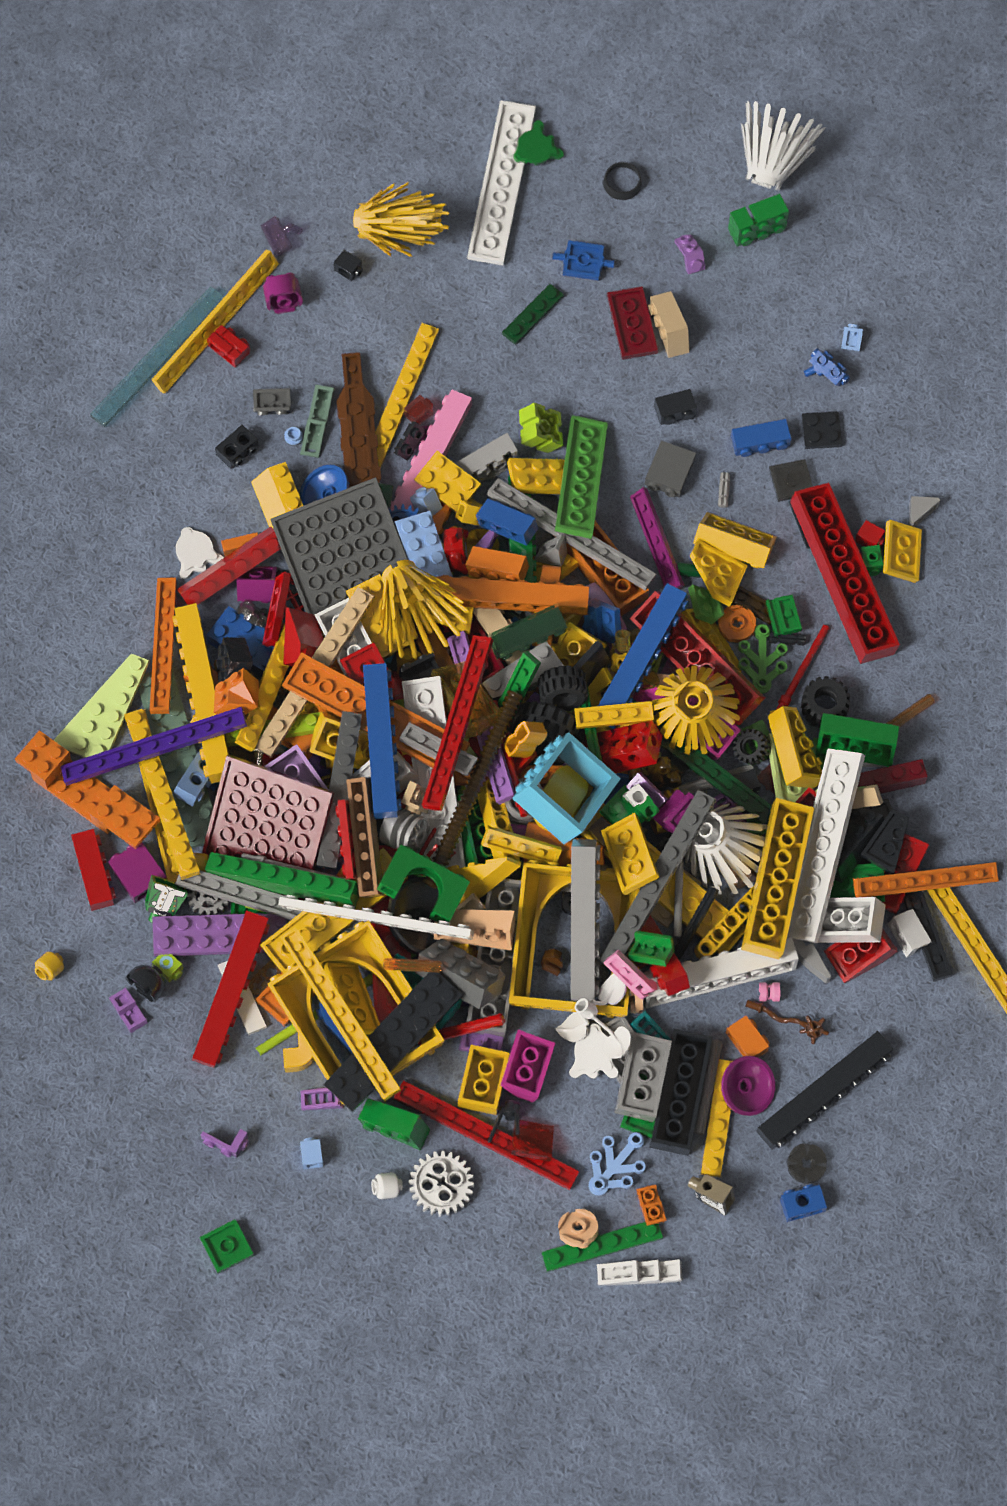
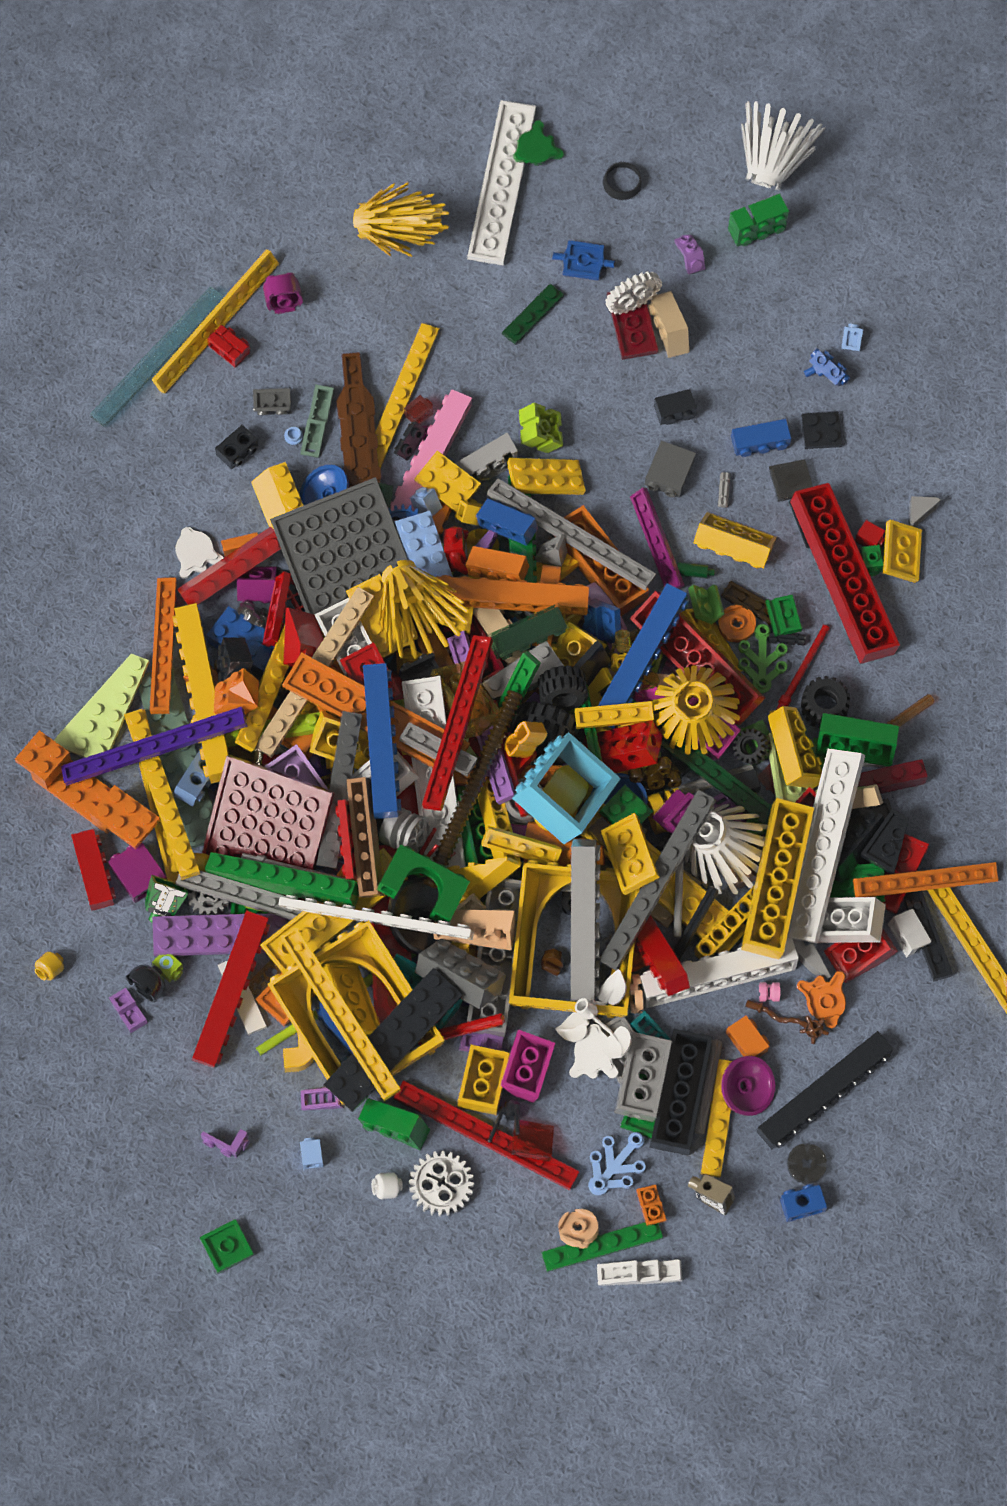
clear purple plate [261,216,303,257] -> none
black brick [333,249,363,281] -> none
clear orange axle [383,958,442,973] -> none
tan bracket [401,781,429,815] -> none
bright green plate [555,415,608,539] -> none
bright pink plate [604,949,657,999] -> none
leg [623,784,660,822] -> none
medium lavender plate [626,772,668,809] -> none
green bracket [628,931,674,967] -> none
yellow plate [690,540,748,607] -> none
none -> white gear [605,271,662,314]
none -> orange tile [797,971,846,1028]

